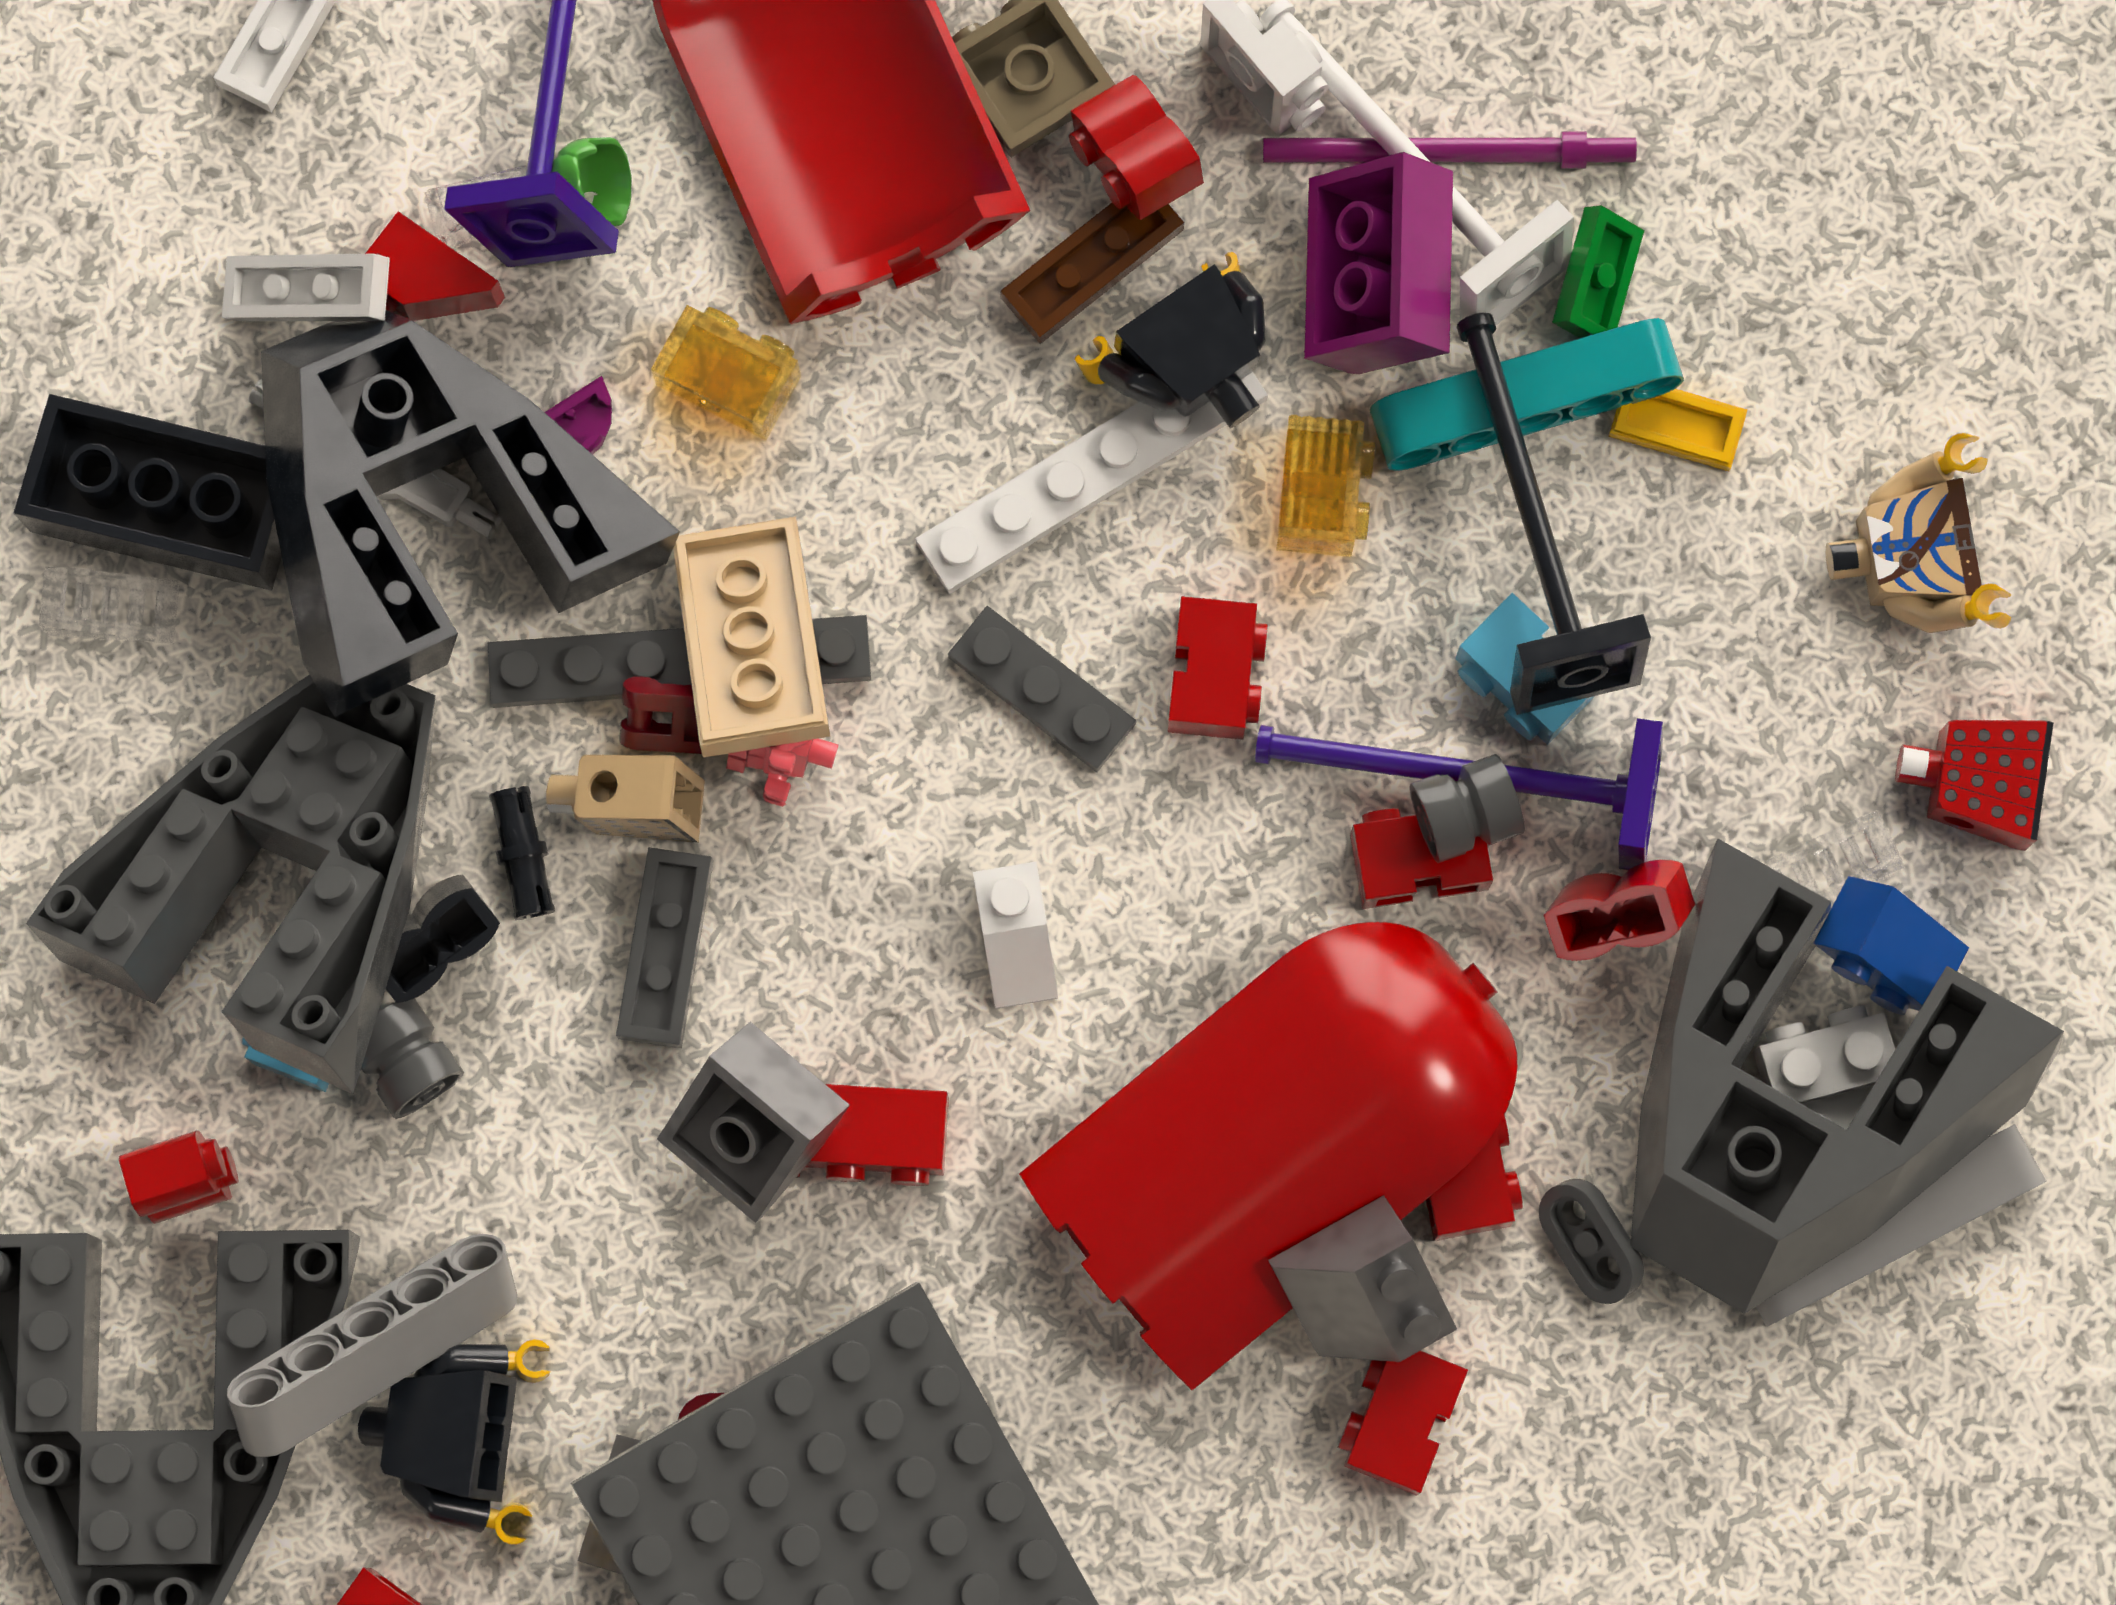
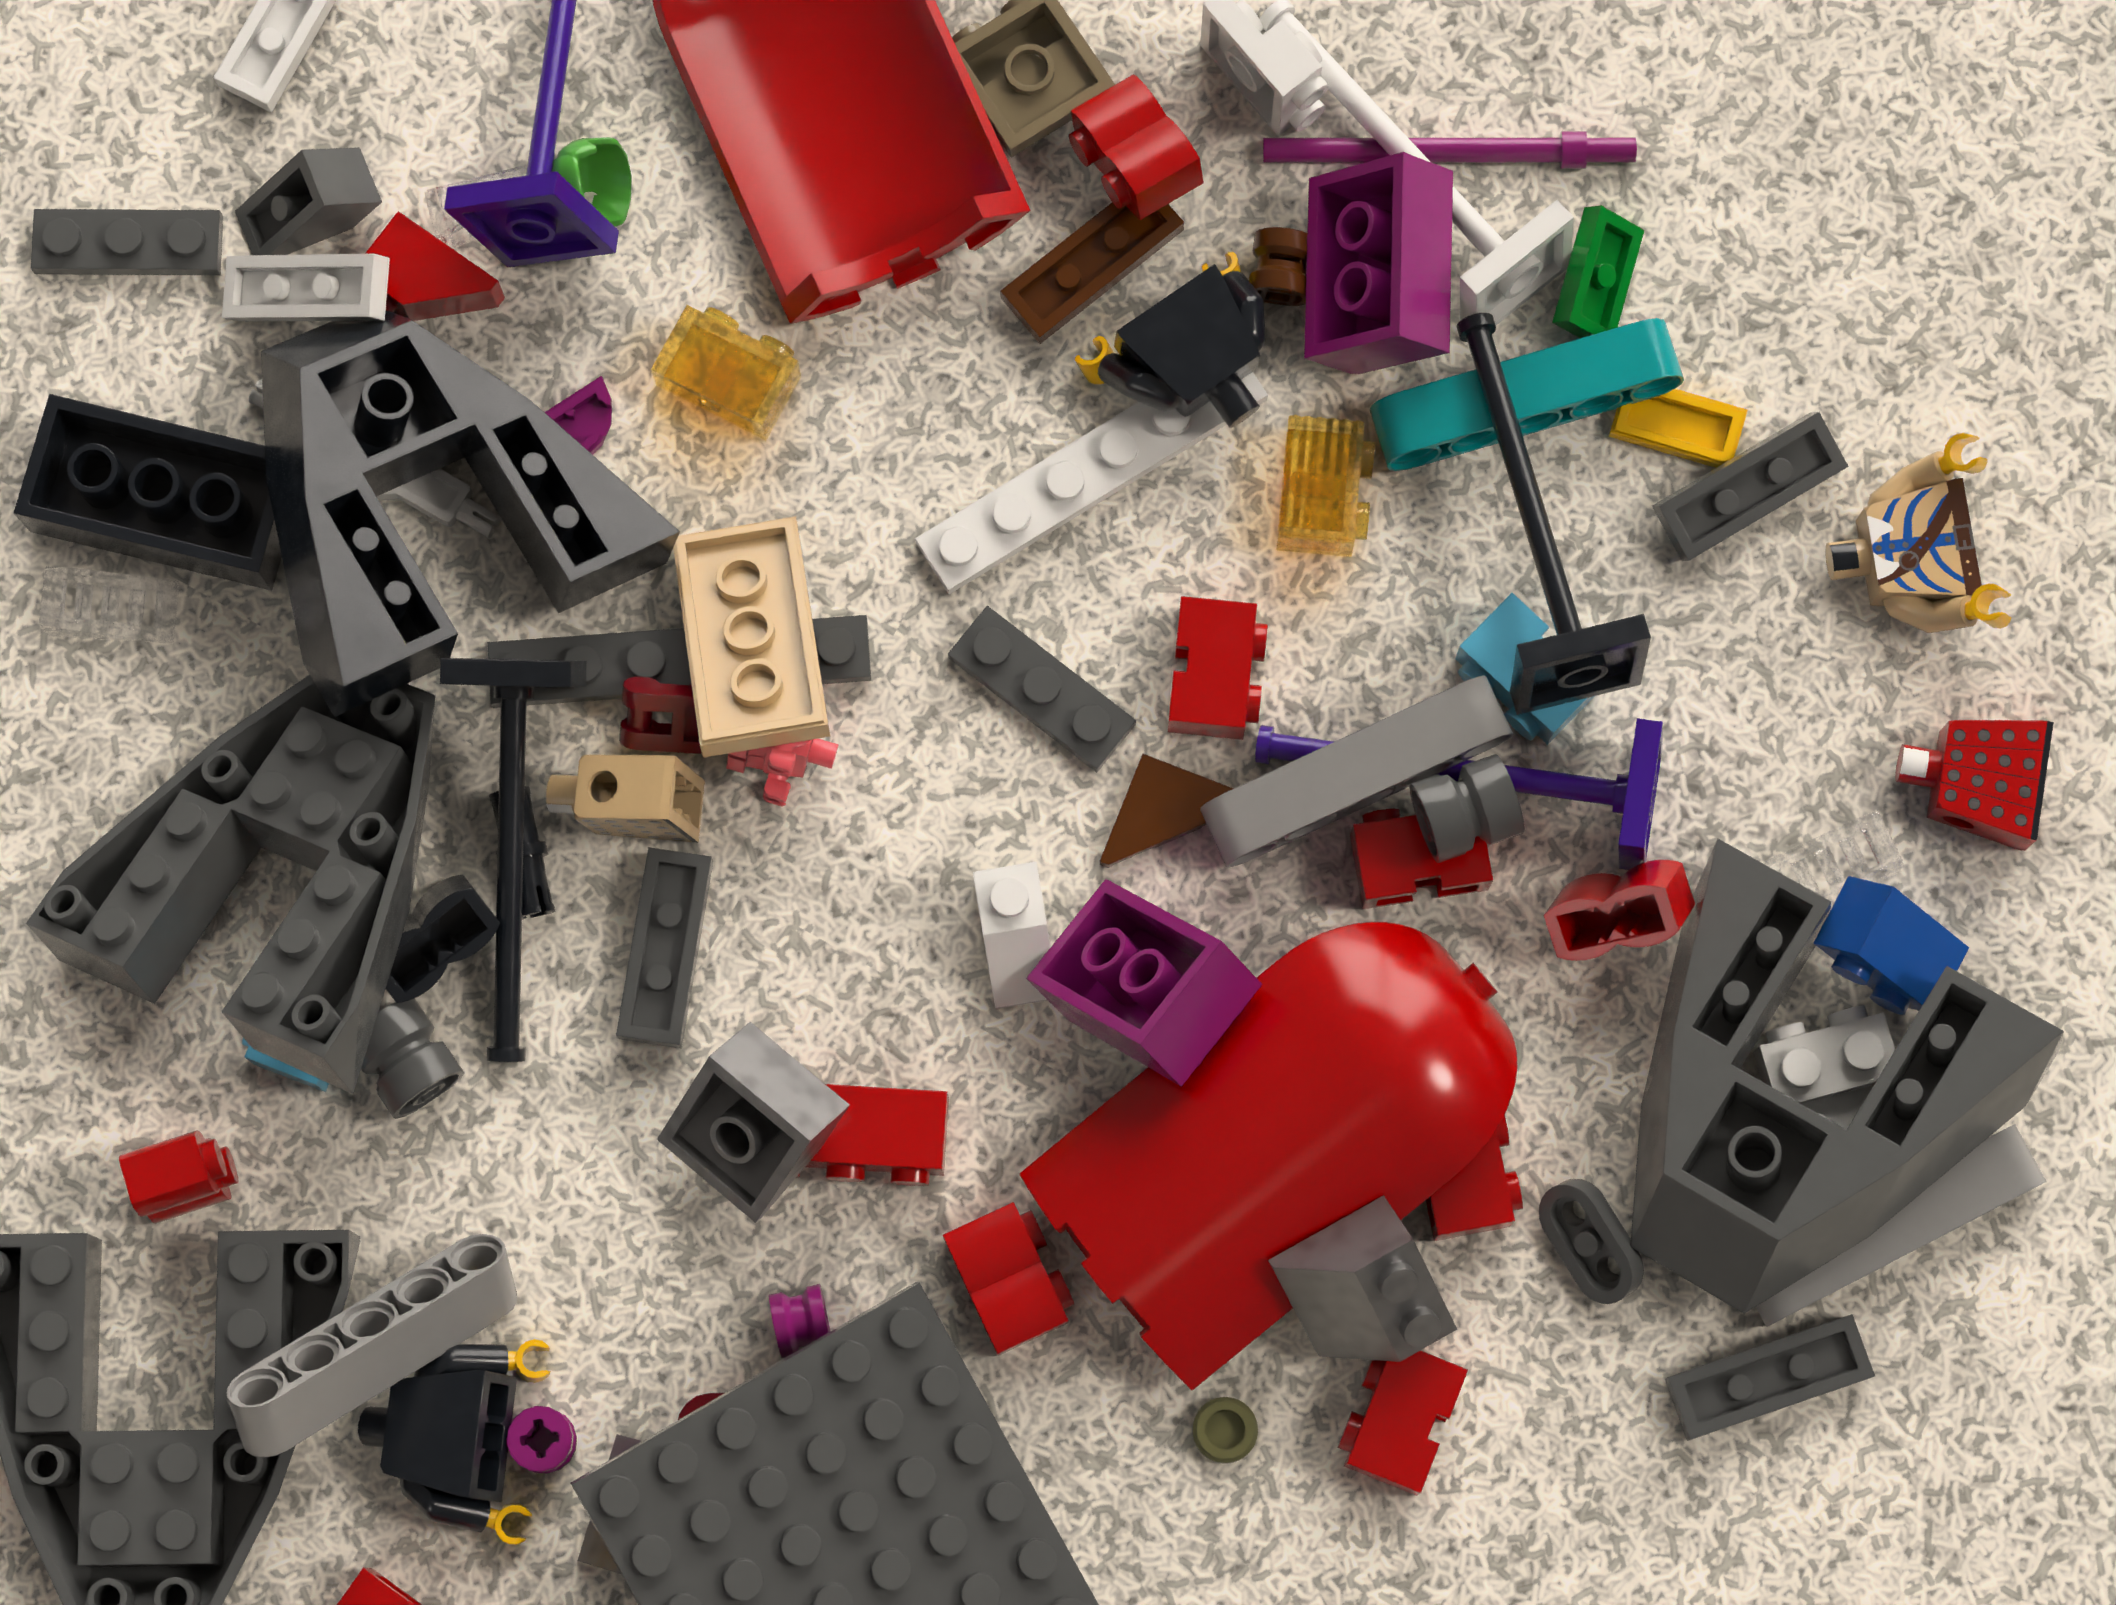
none -> dark grey plate [31,209,223,275]
none -> dark grey slope [235,147,382,255]
none -> black tile [440,658,587,1062]
none -> magenta wheel [507,1406,577,1474]
none -> magenta wheel [769,1284,831,1358]
none -> red brick [943,1202,1075,1356]
none -> magenta brick [1026,879,1262,1087]
none -> reddish brown tile [1100,754,1234,868]
none -> olive tile [1192,1397,1258,1464]
none -> light grey beam [1200,675,1513,868]
none -> reddish brown wheel [1249,227,1308,306]
none -> dark grey plate [1652,412,1849,561]
none -> dark grey plate [1665,1314,1875,1441]

